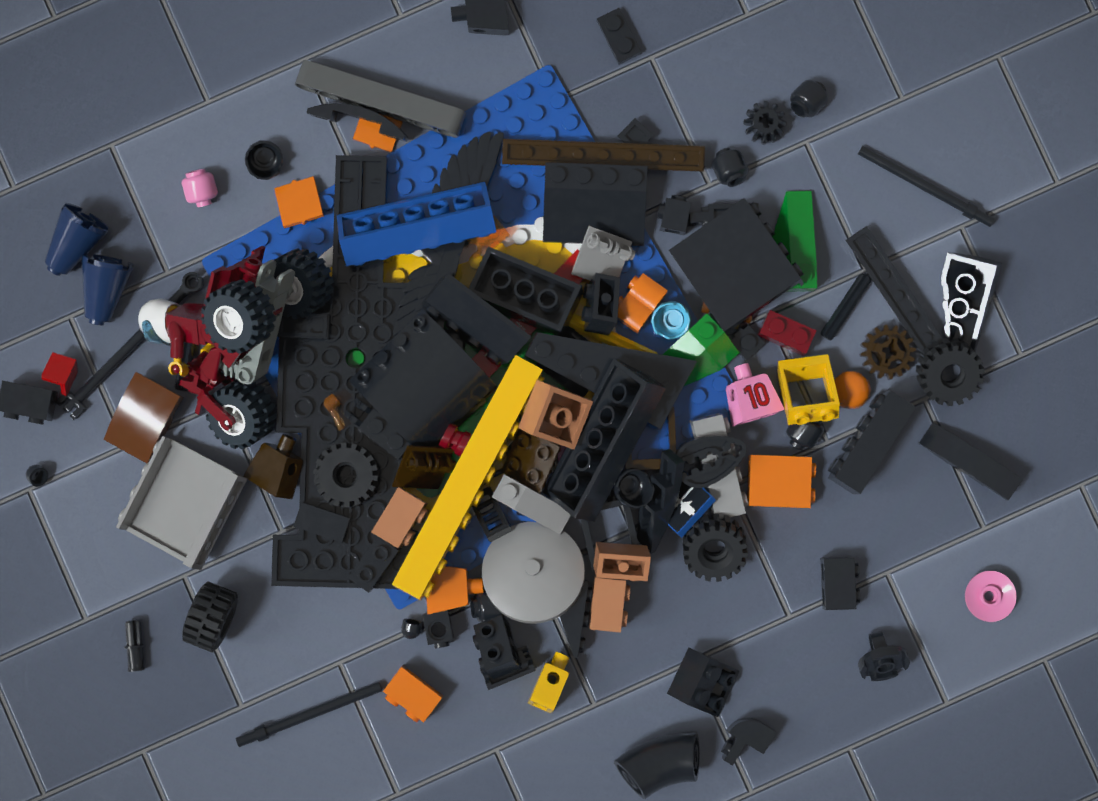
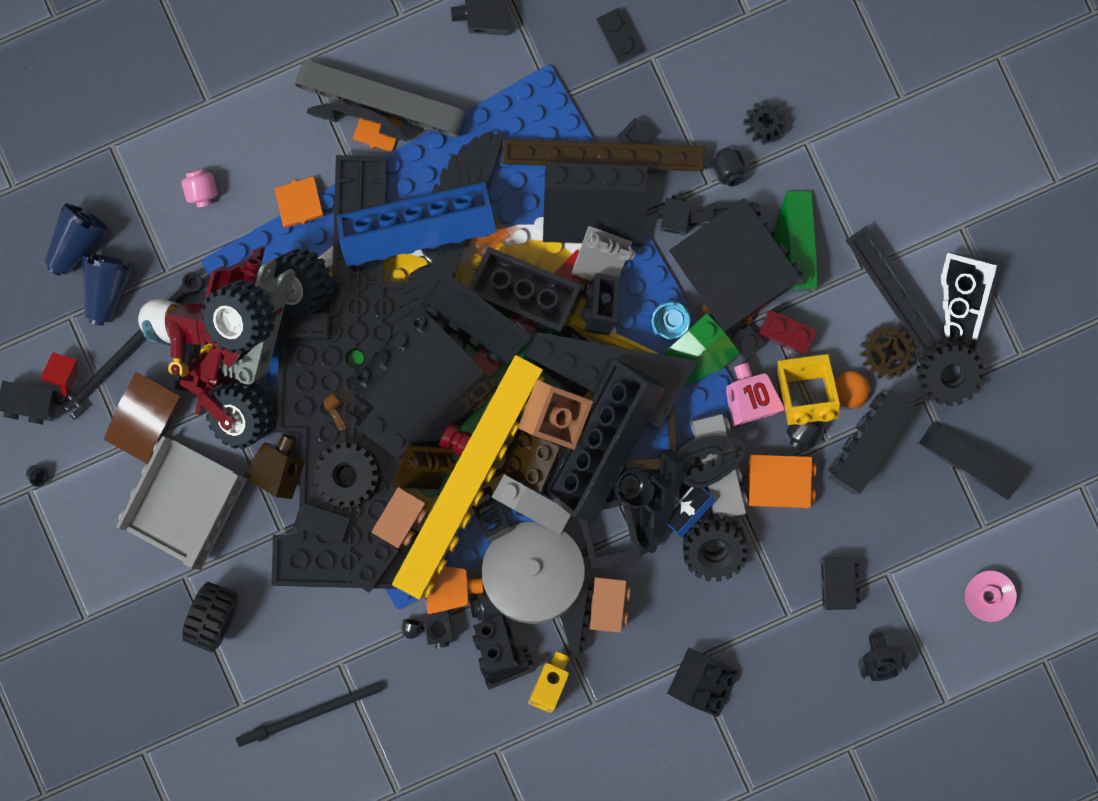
black axle [124,620,145,672] -> none
black hair [245,140,283,180] -> none
orange brick [383,665,443,723] -> none
nougat brick [593,542,651,581] -> none
black brick [614,732,700,799] -> none
orange brick [617,273,668,334] -> none
black brick [721,718,777,766] -> none
black head [790,80,828,118] -> none
black axle [821,273,871,341] -> none
black bar [858,145,995,227] -> none

